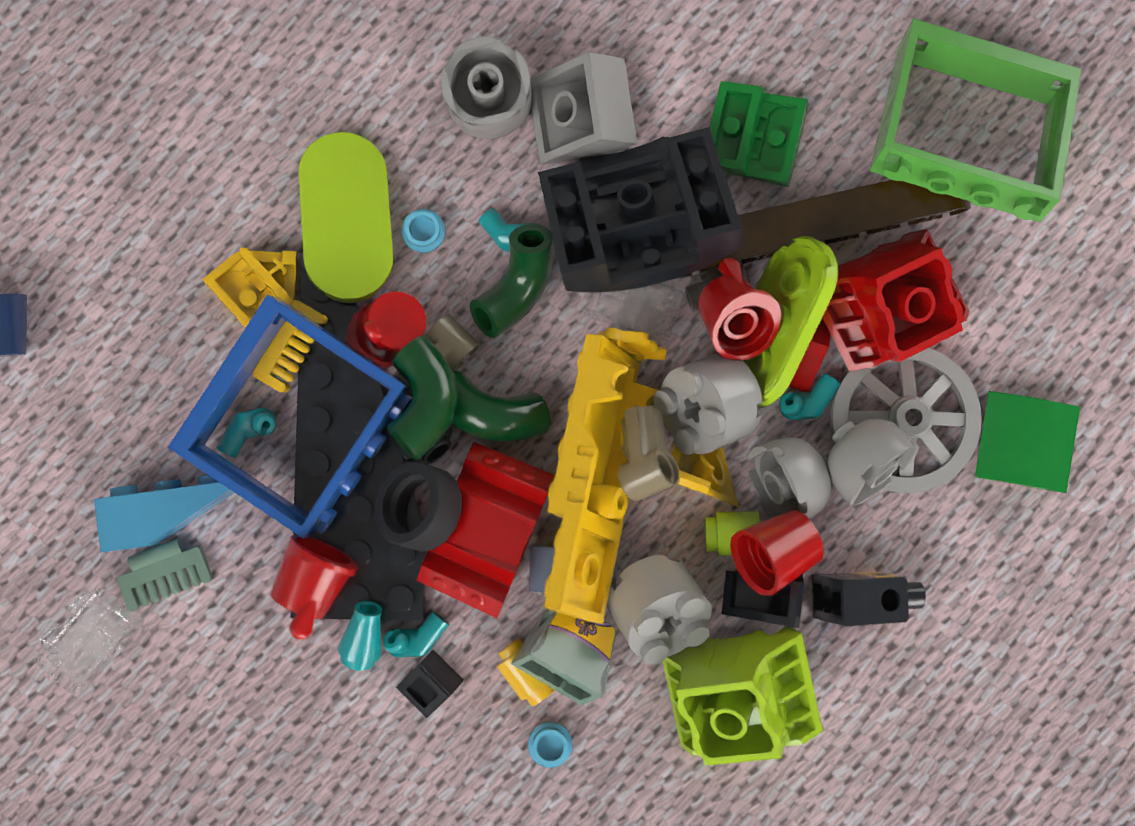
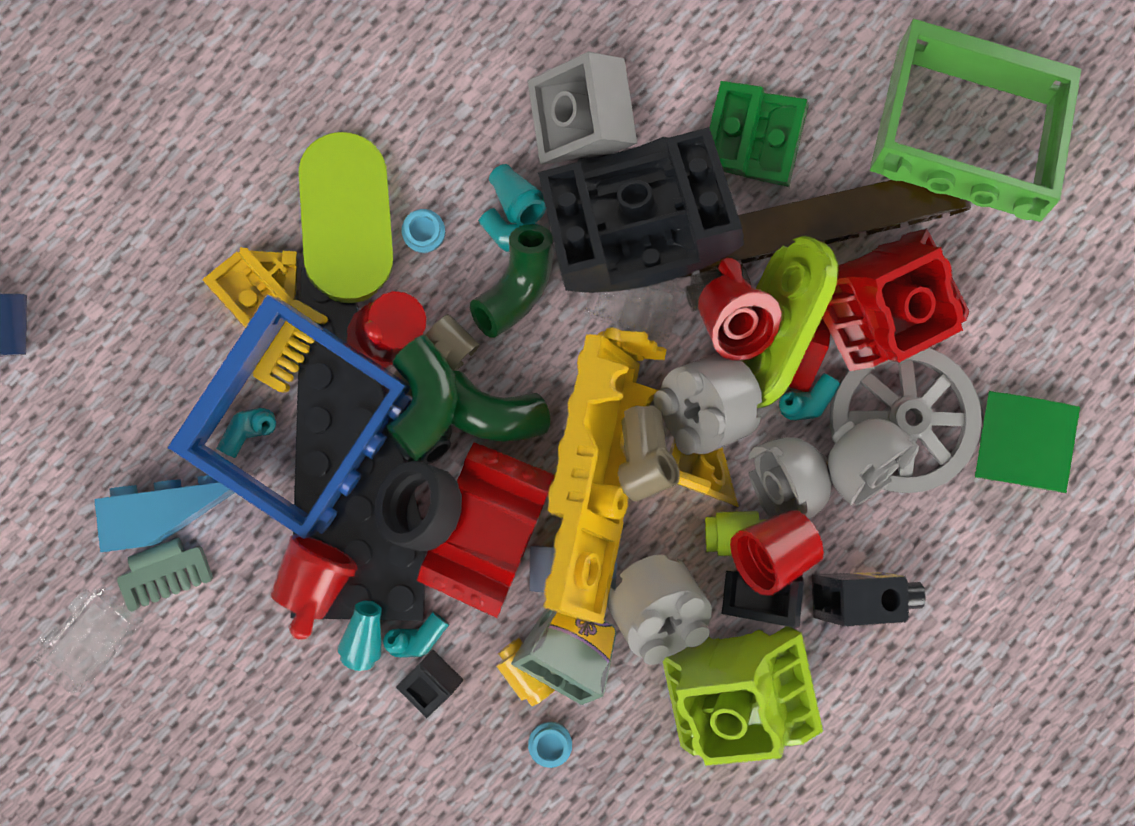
light grey brick [441,37,532,139] -> none
none -> teal cone [489,164,546,226]

